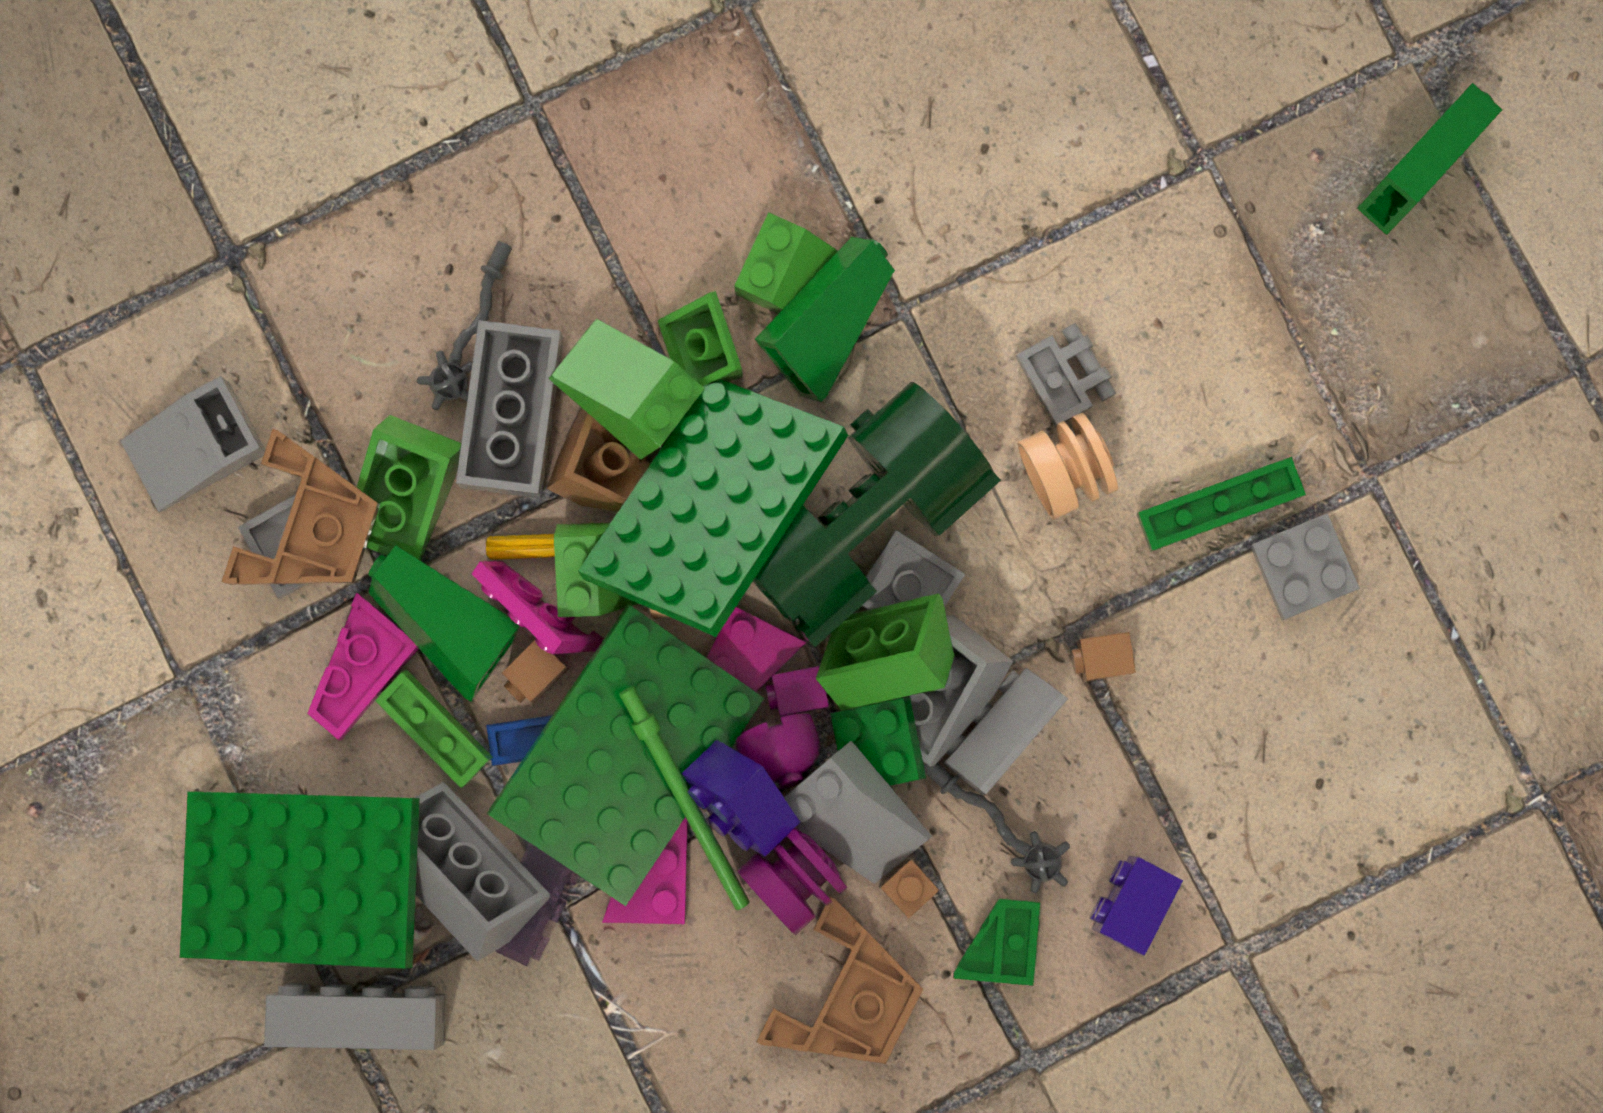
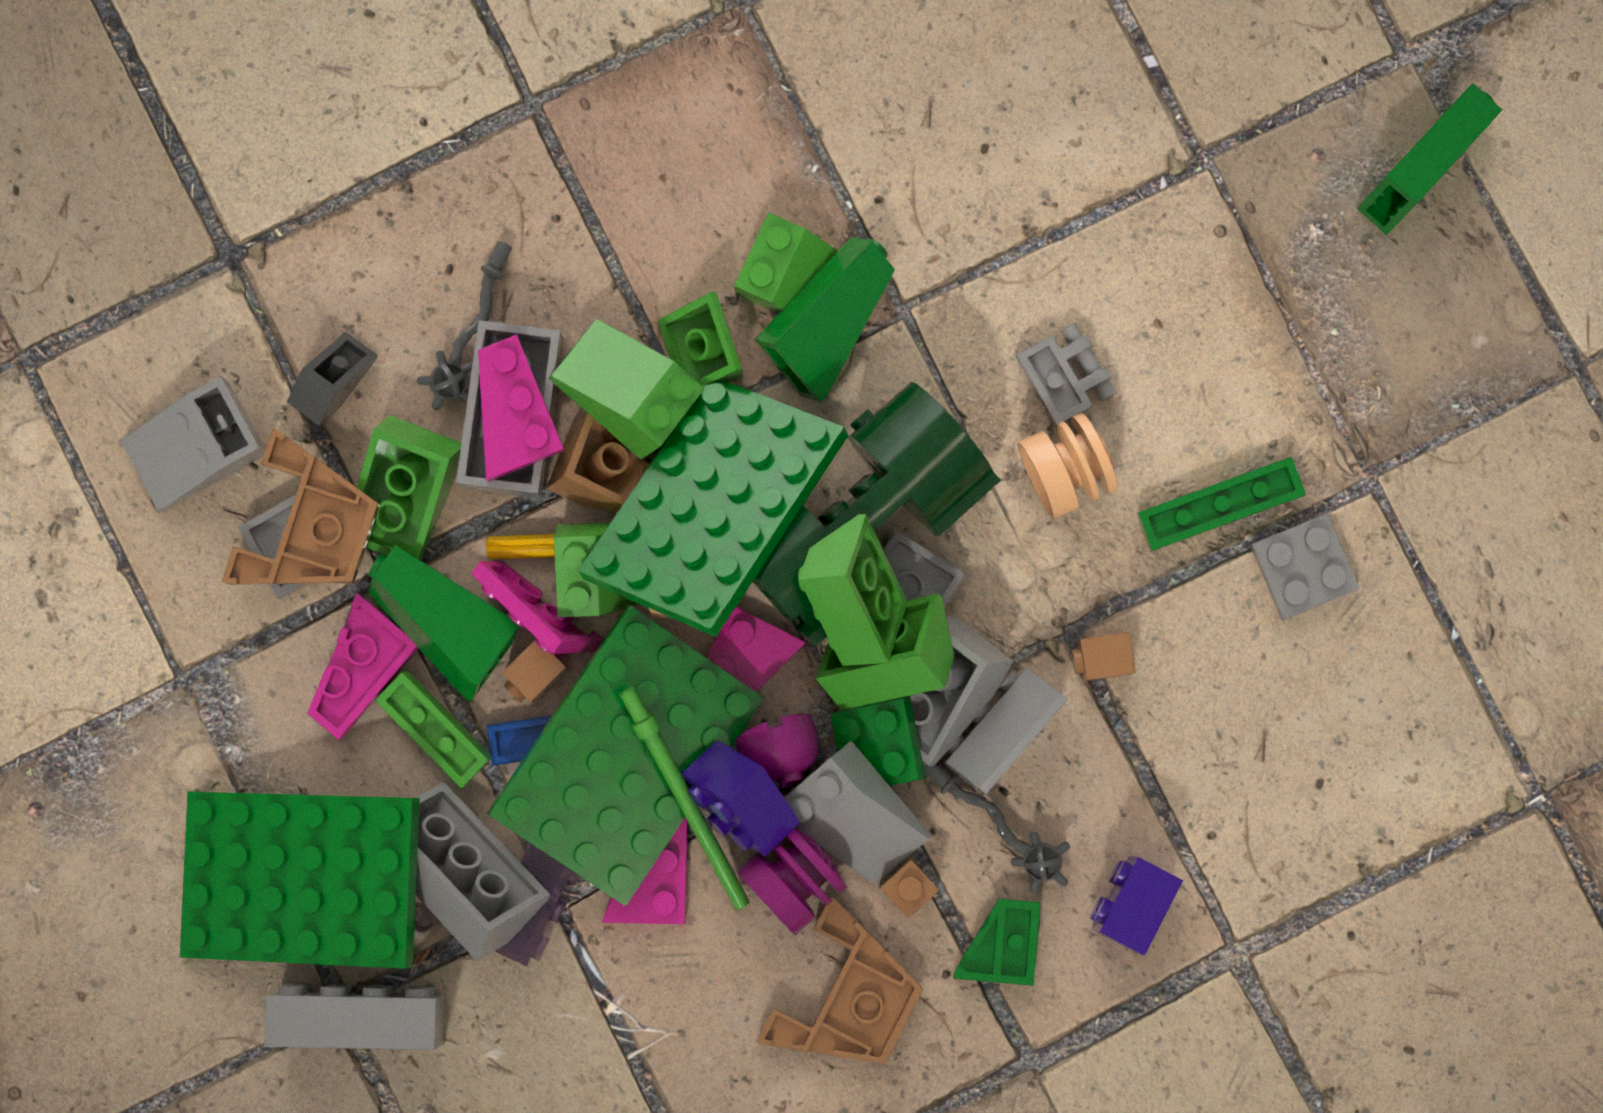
magenta brick [766,666,829,717] -> none
none -> dark grey slope [287,332,378,426]
none -> dark pink wing [478,334,565,482]
none -> bright green slope [798,514,908,666]

